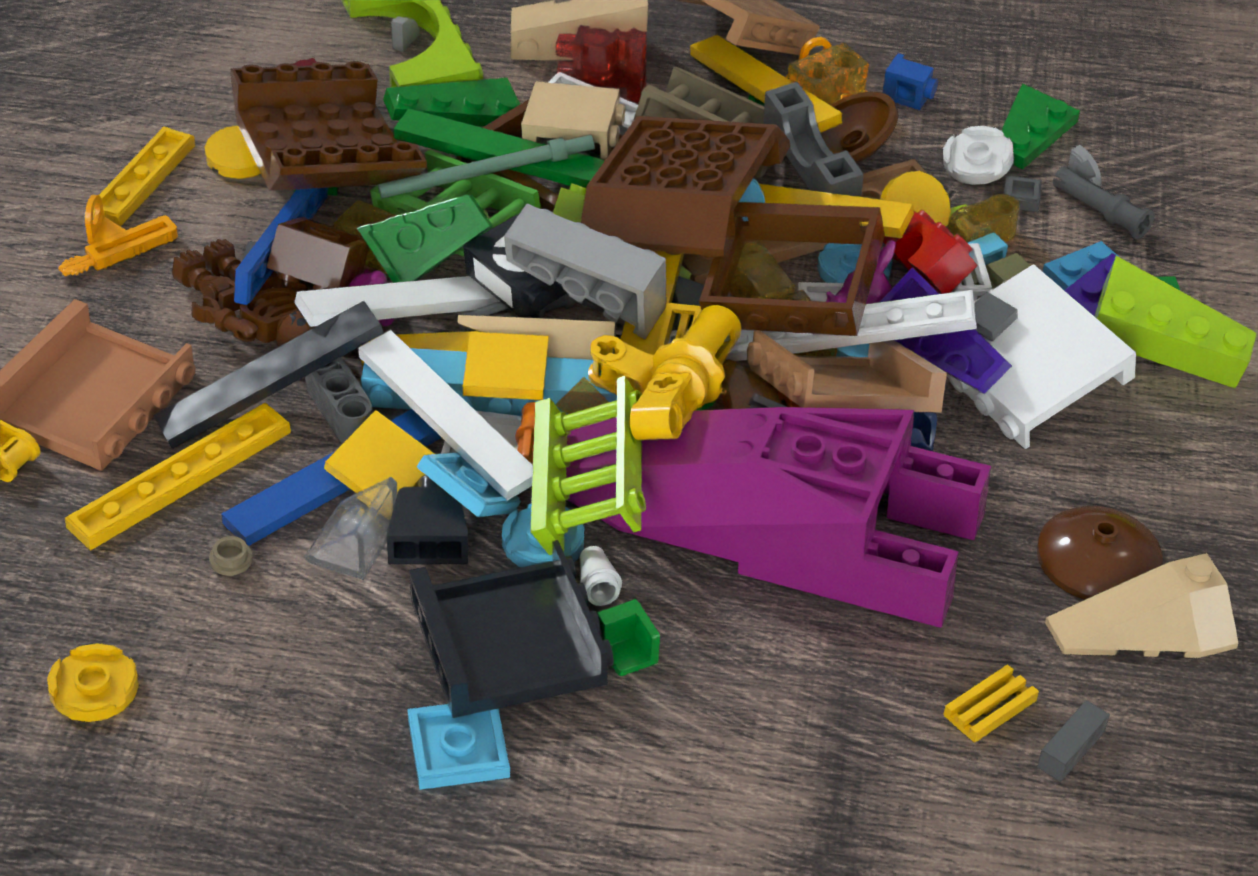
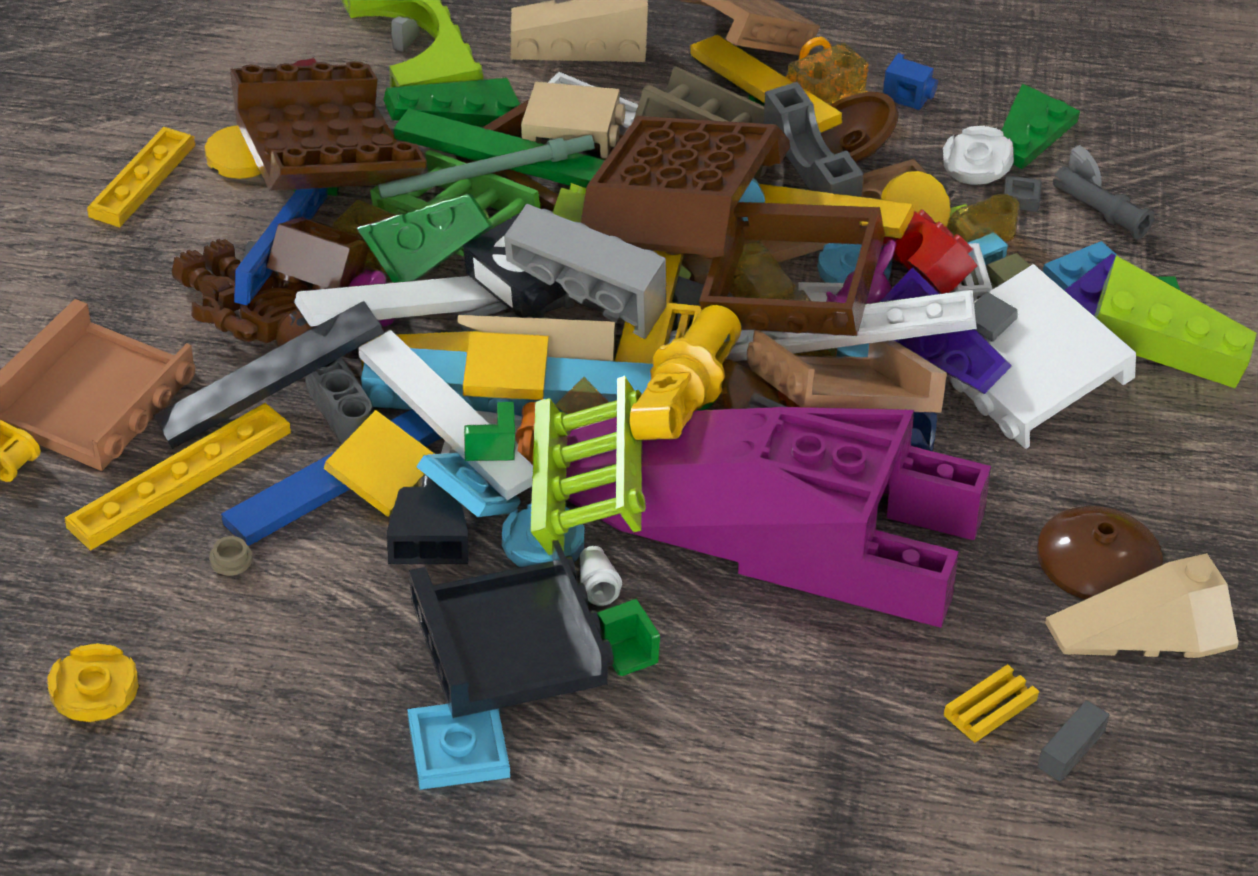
light orange piece [58,195,178,276] -> none
clear slope [304,477,397,580] -> none
clear red hips [555,25,647,105] -> none
yellow piece [588,335,654,395] -> none
none -> green panel [464,402,515,461]

